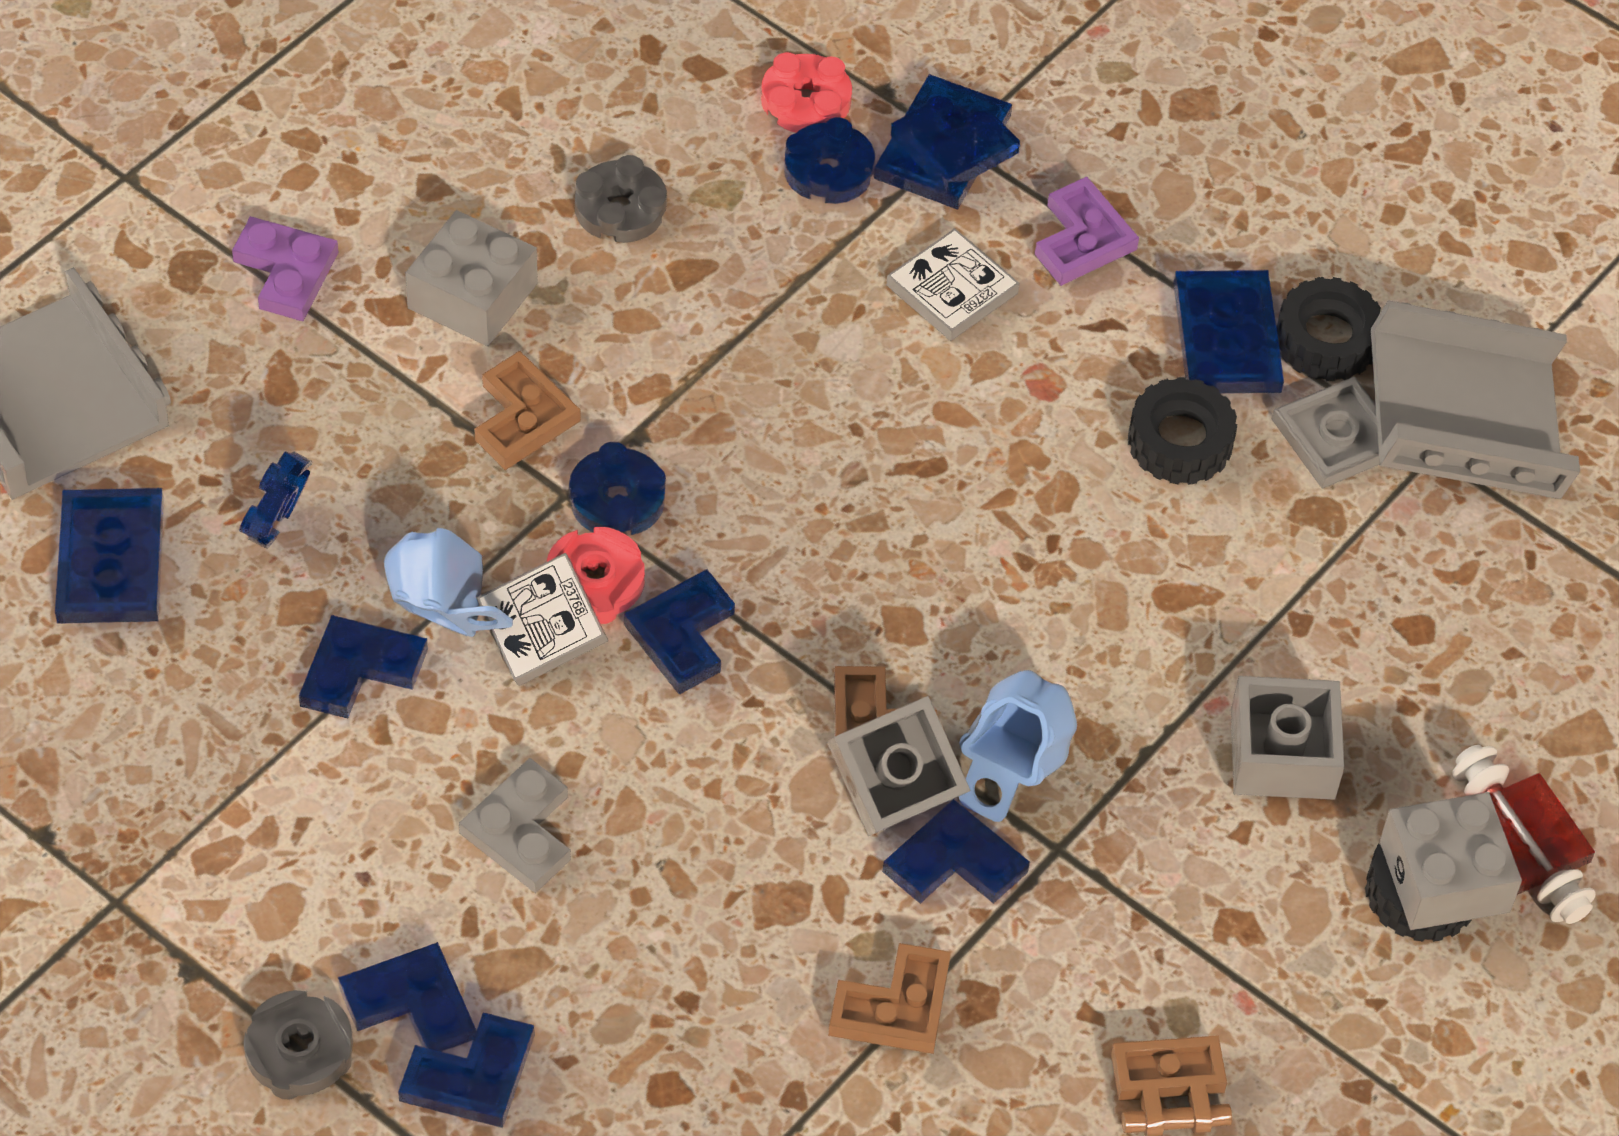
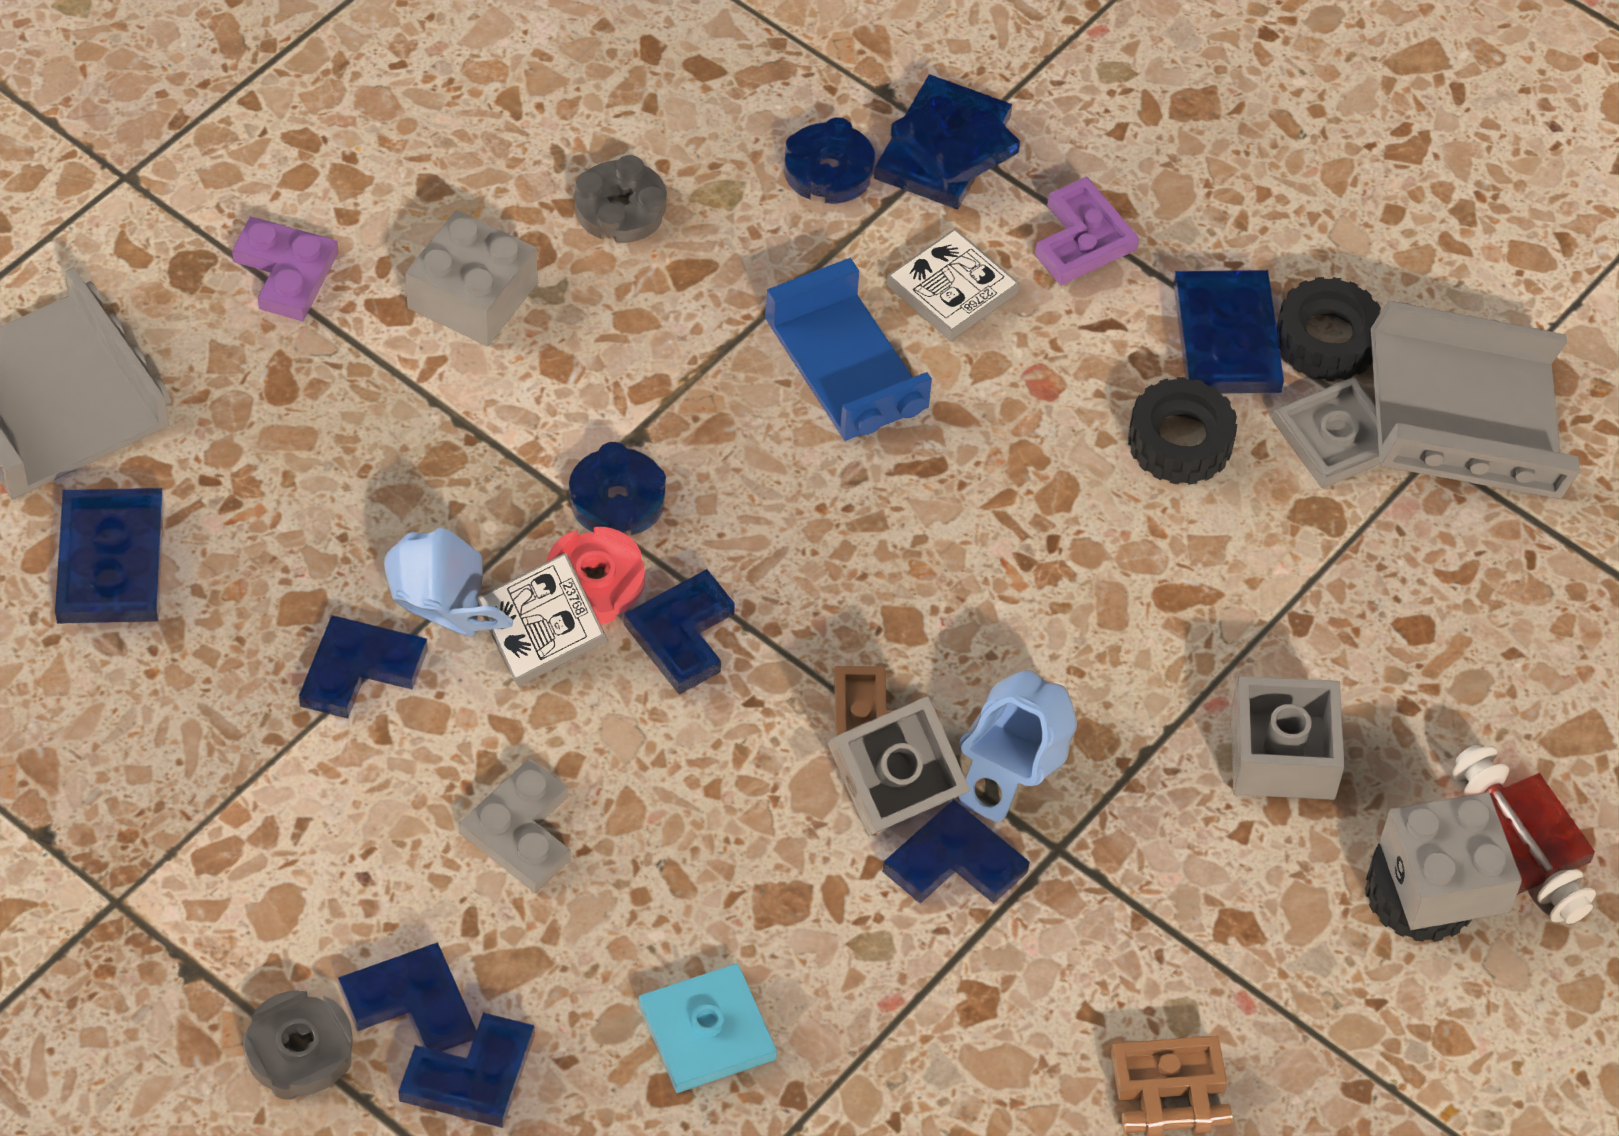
clear blue plate [239,451,313,549] -> none
medium nougat plate [474,351,581,470] -> none
coral plate [761,52,852,134] -> none
medium nougat plate [828,943,951,1054] -> none
none -> medium azure plate [638,963,777,1094]
none -> blue panel [765,257,932,441]

